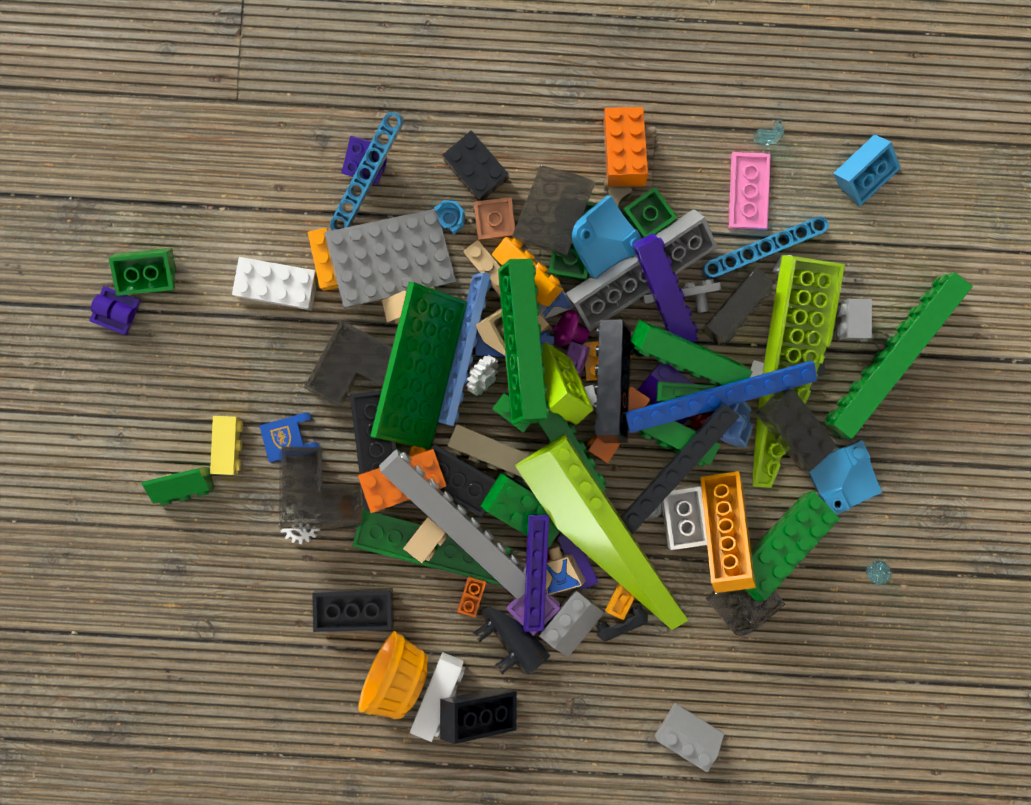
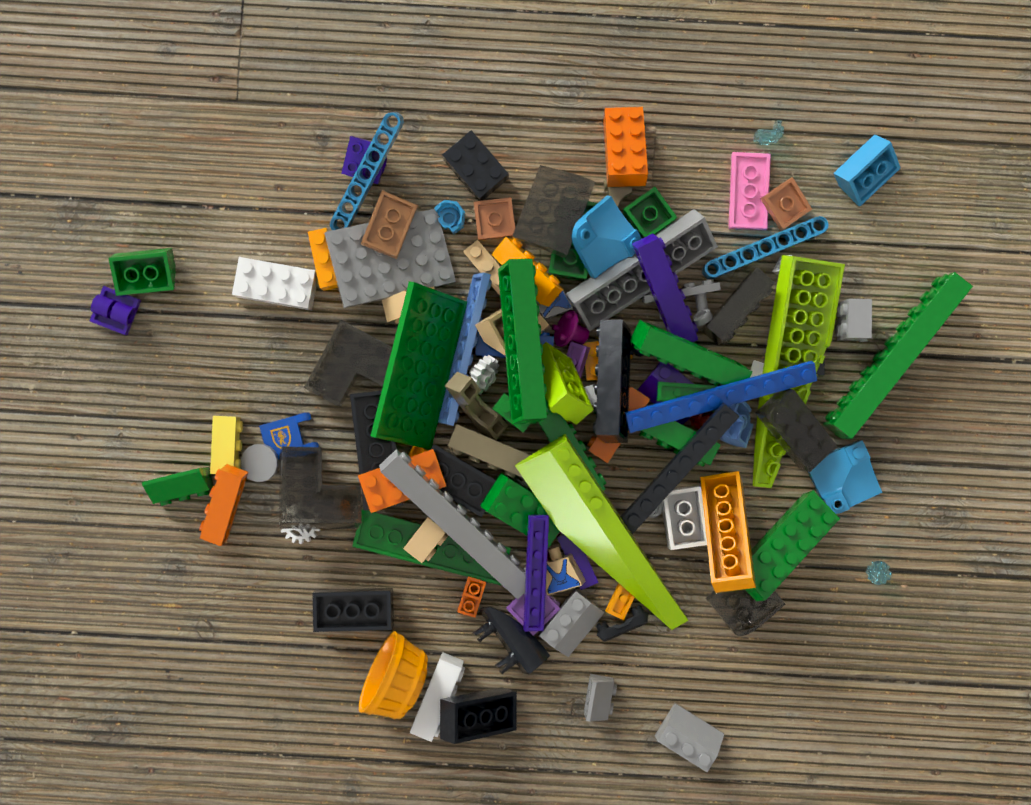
none -> orange brick [199,464,248,546]
none -> light grey tile [241,444,279,482]
none -> medium nougat tile [361,190,418,259]
none -> dark tan arch [445,372,508,440]
none -> light grey slope [584,674,617,722]
none -> light grey tile [693,309,713,326]
none -> nougat plate [760,177,812,231]

